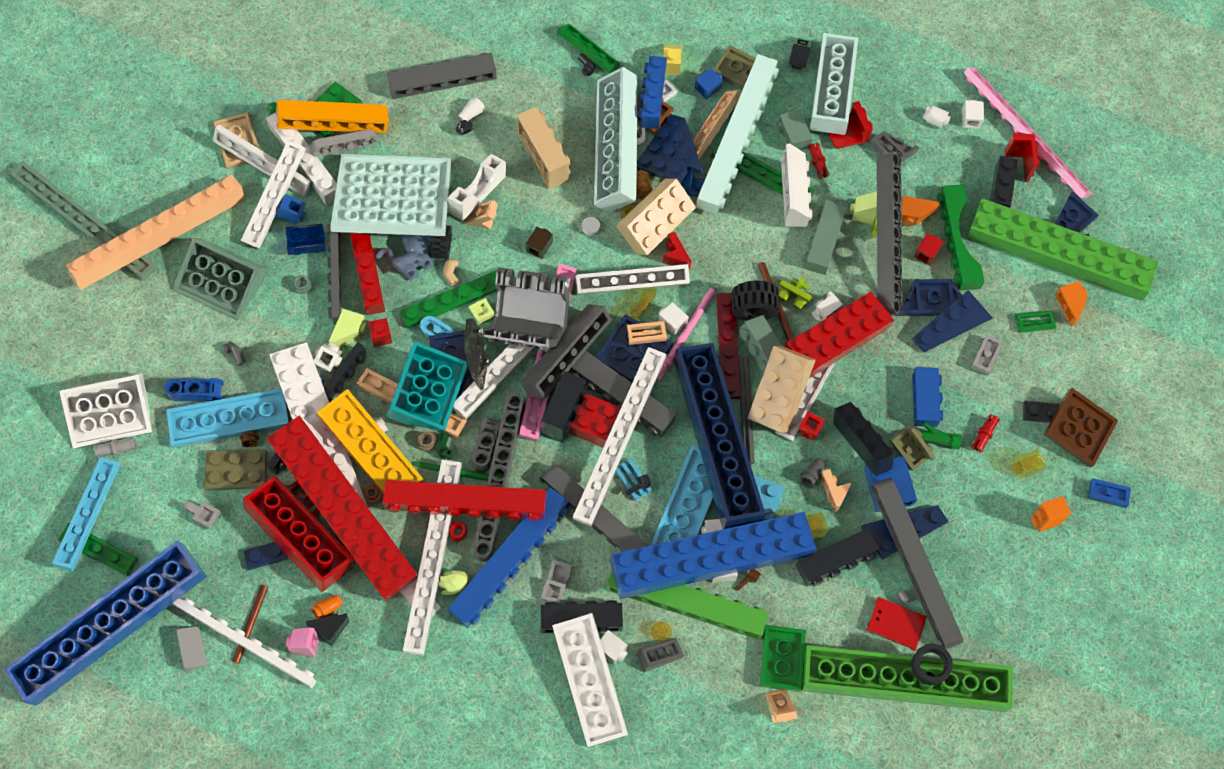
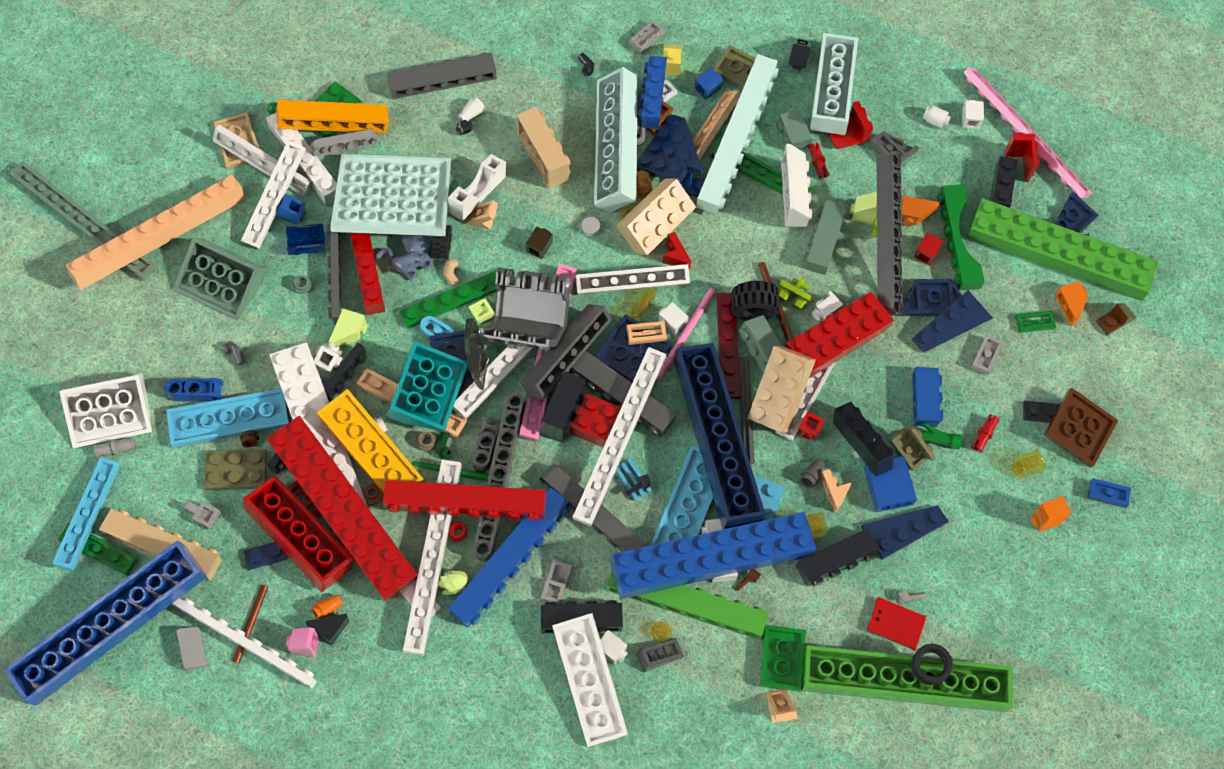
red brick [368,318,392,347] -> none
green tile [557,24,620,73] -> none
dark grey beam [871,477,963,649] -> none
none -> tan brick [99,509,222,581]
none -> light grey plate [628,20,665,54]
none -> reddish brown slope [1096,303,1137,336]

